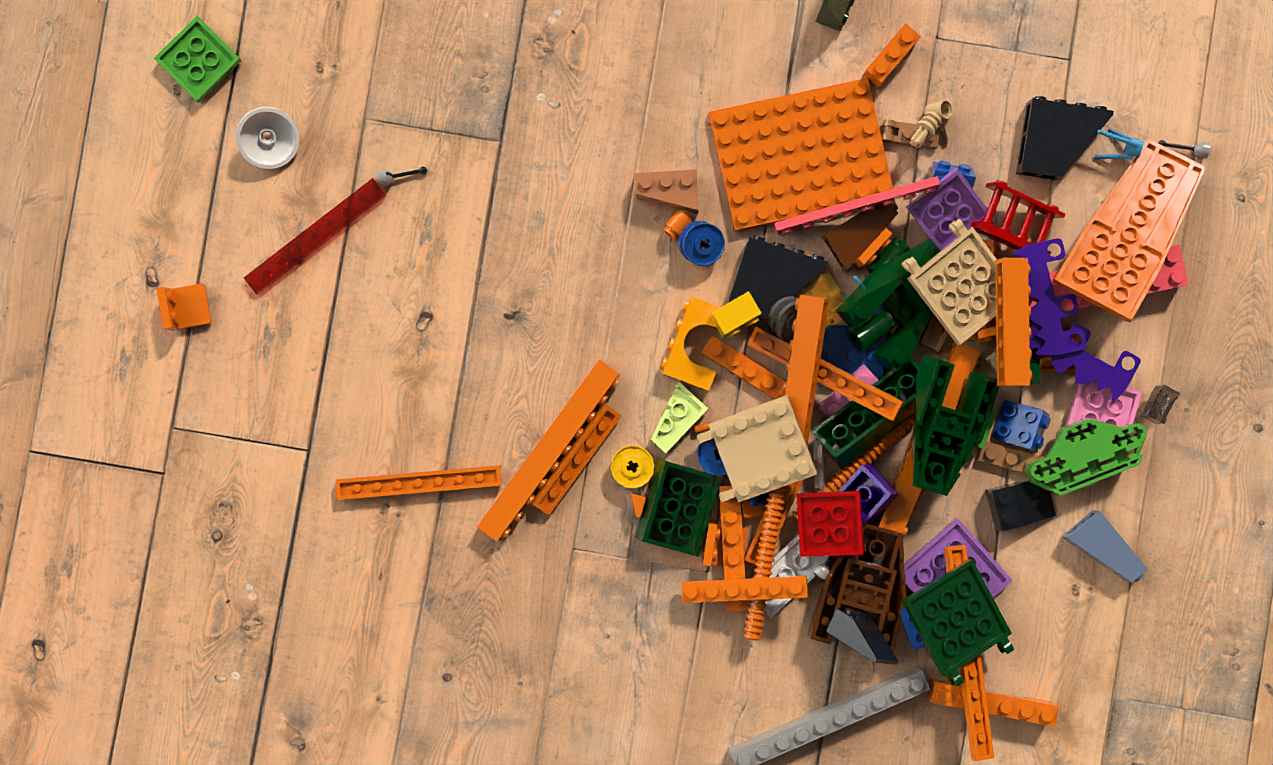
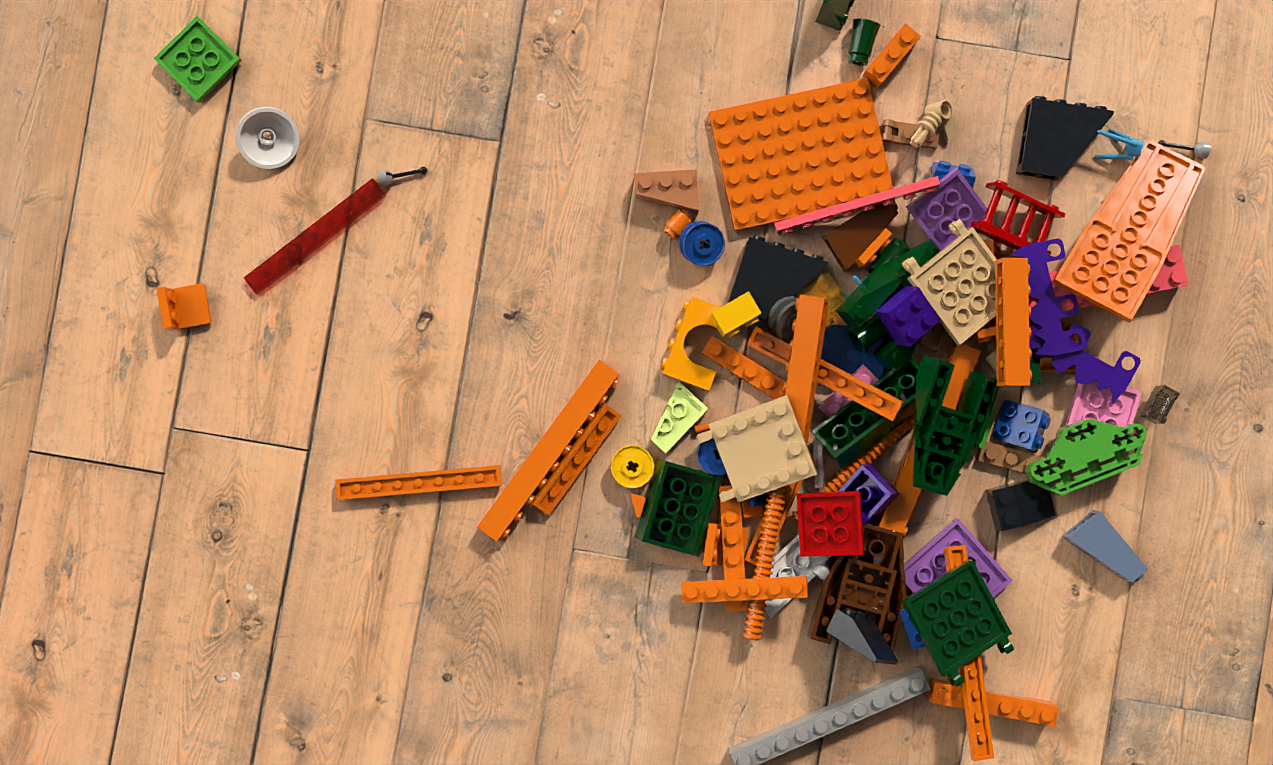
none -> dark green plant [848,18,881,66]
none -> dark purple brick [875,286,940,347]

